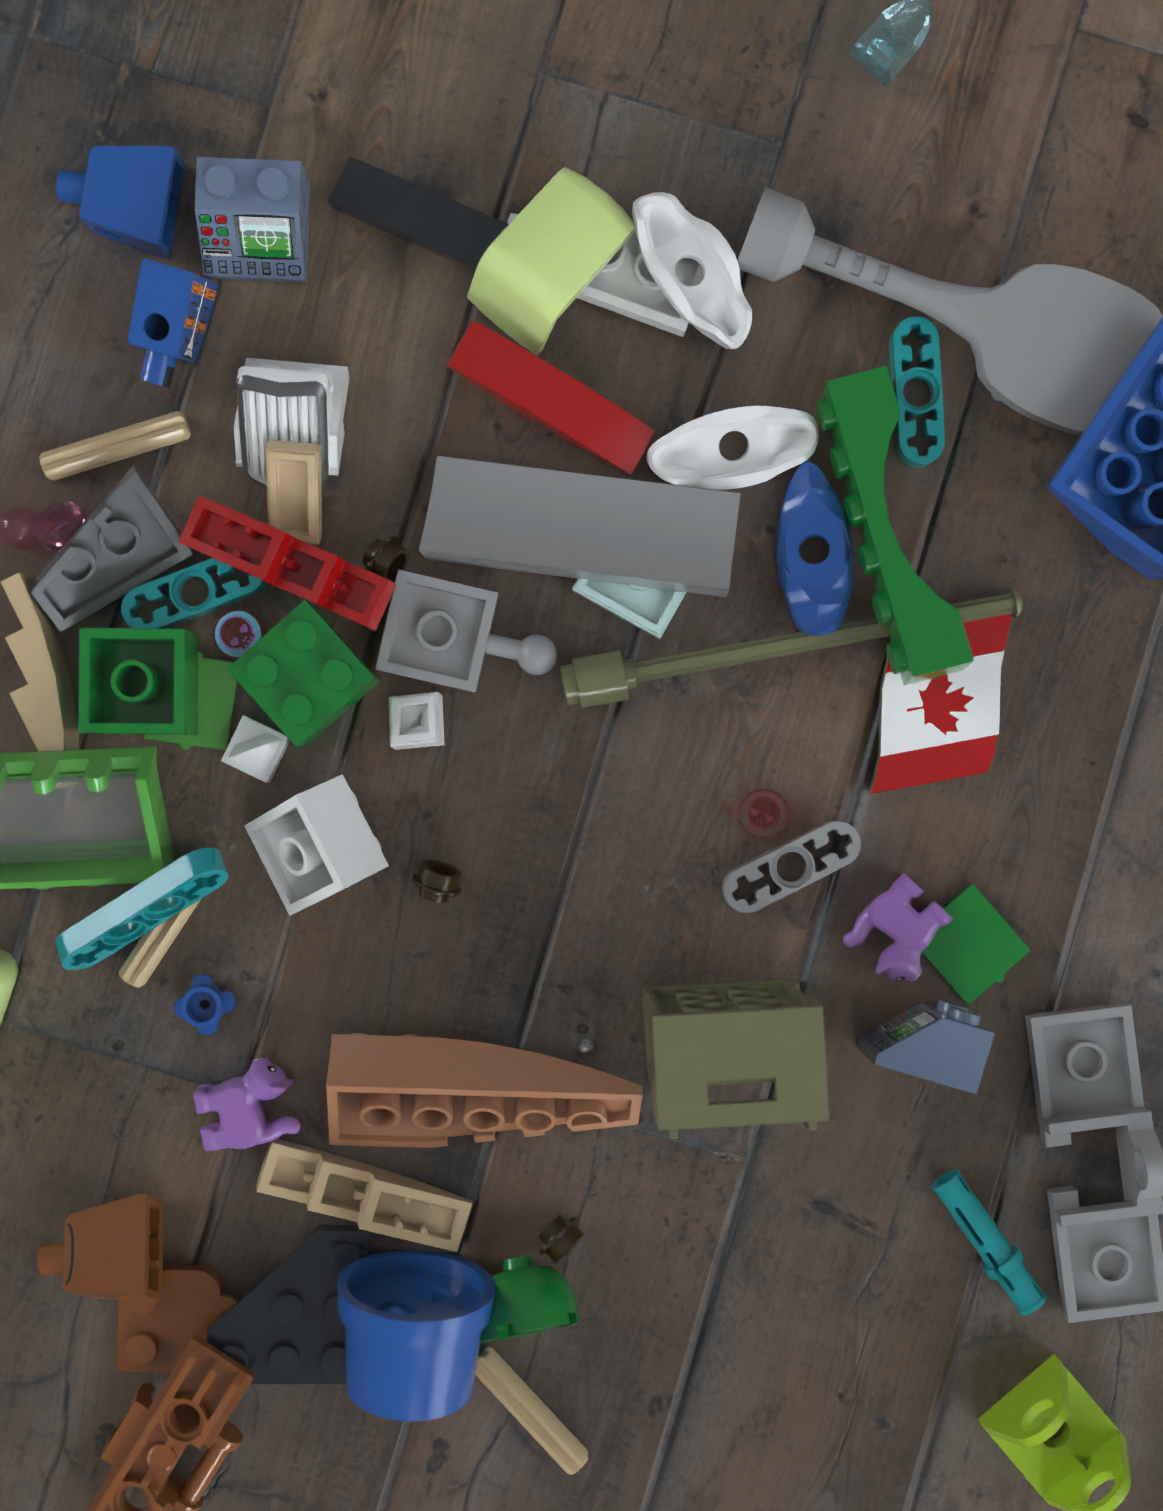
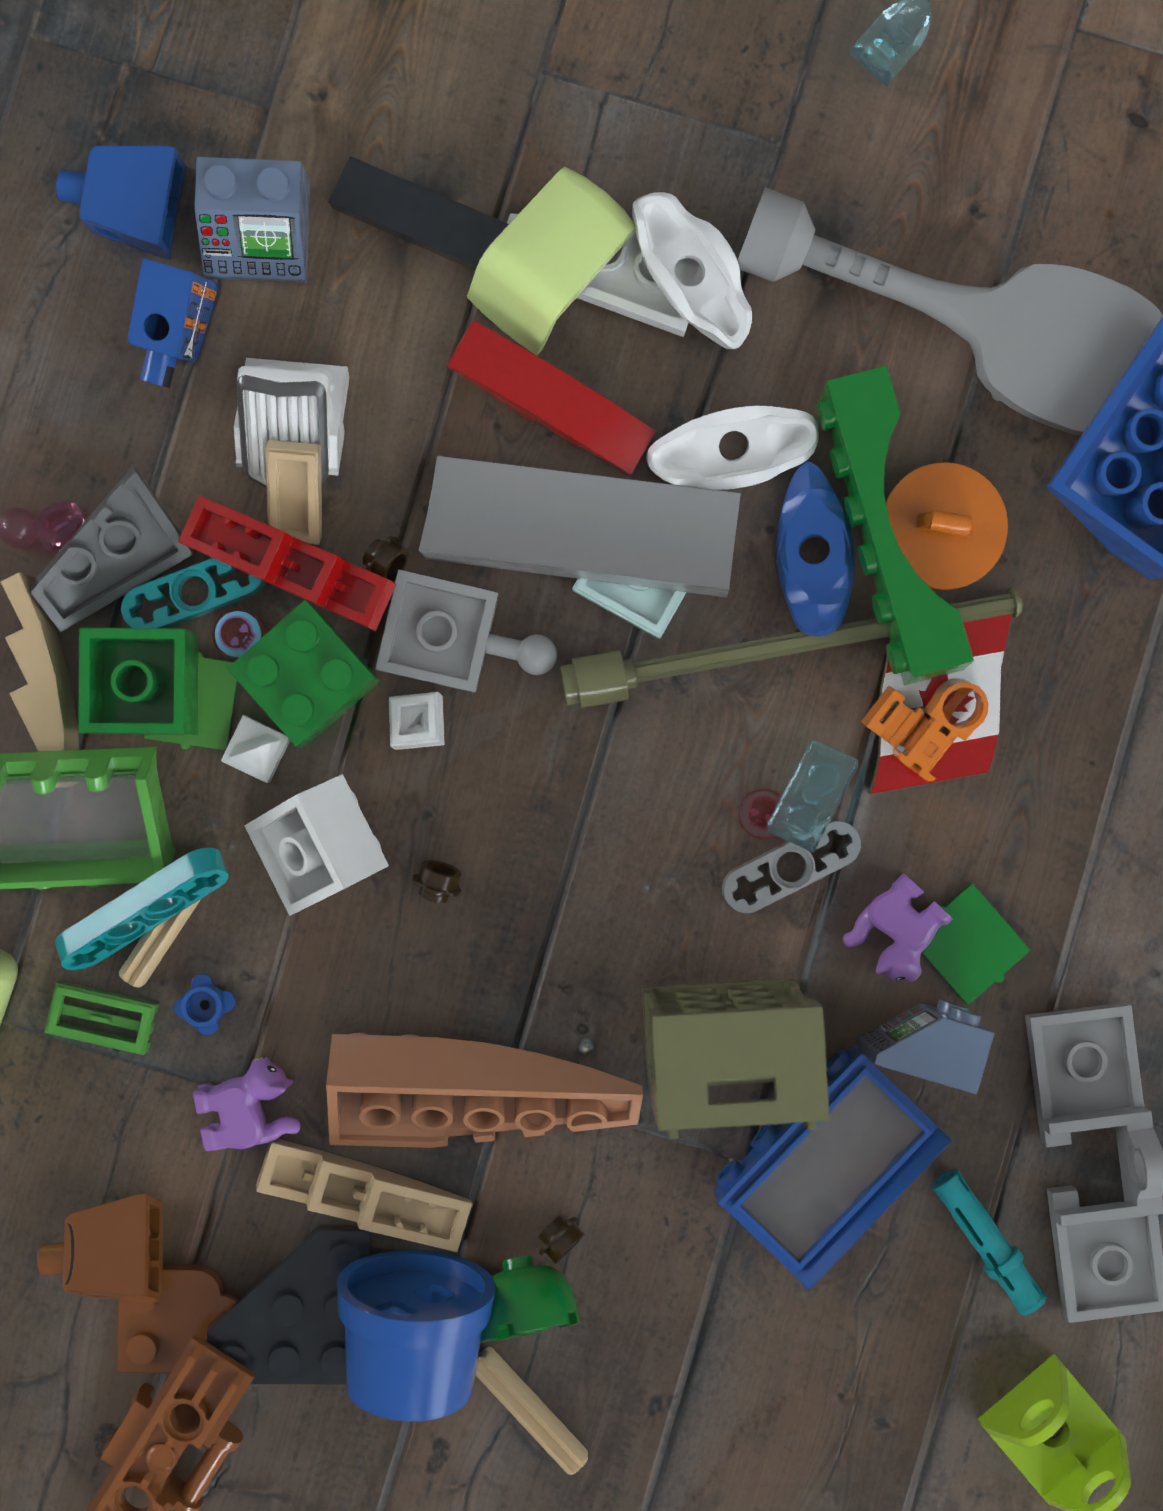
tan axle [39,411,191,481] -> none
teal beam [889,316,945,468] -> none
none -> bright green tile [44,981,160,1055]
none -> window [713,1045,952,1291]
none -> clear light blue plate [767,740,858,853]
none -> orange piece [861,678,989,781]
none -> orange shield [885,463,1008,590]

